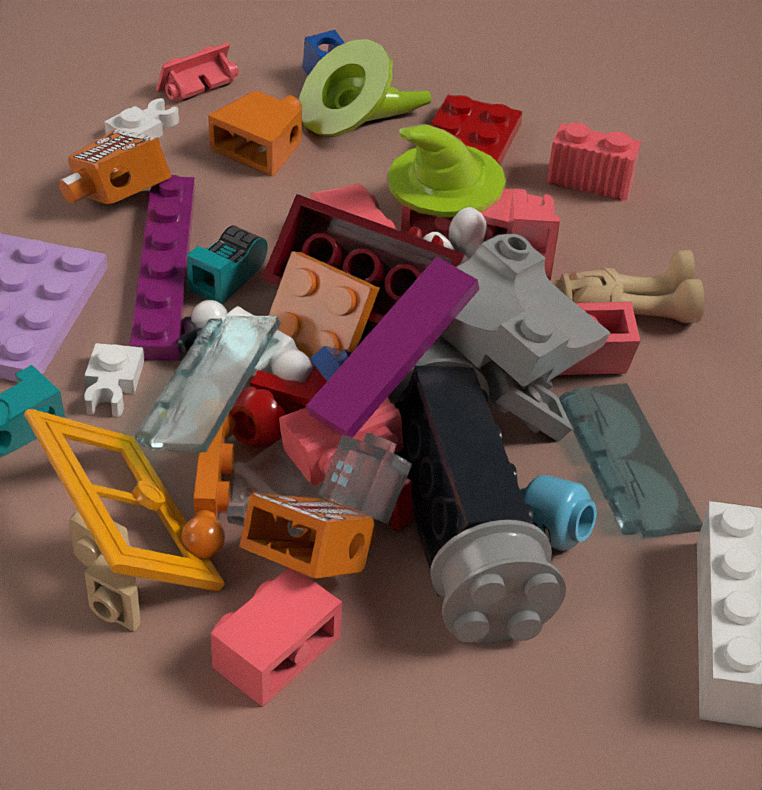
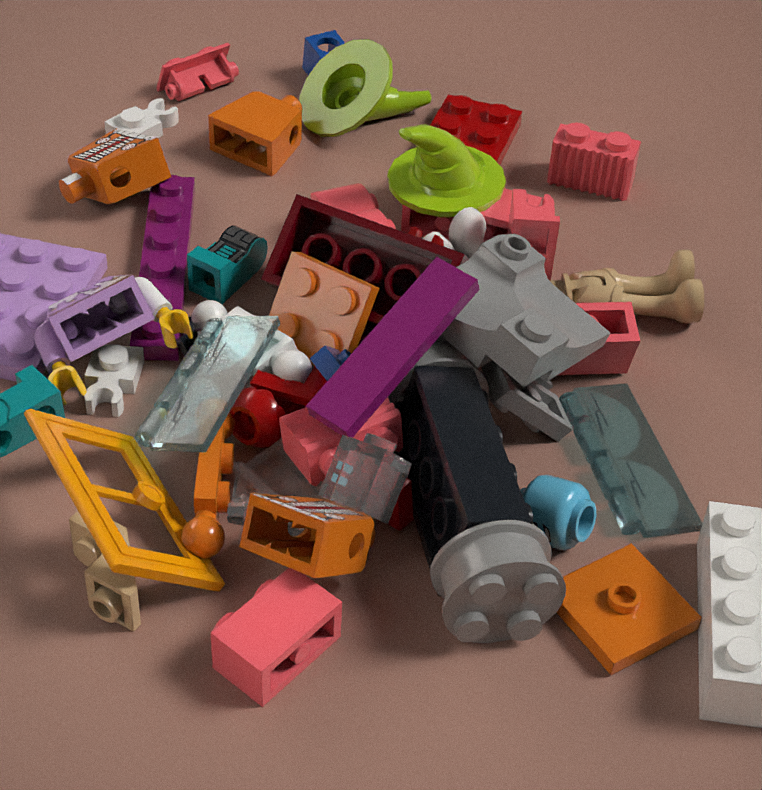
none -> lavender torso [34,275,193,405]
none -> orange plate [556,543,702,676]

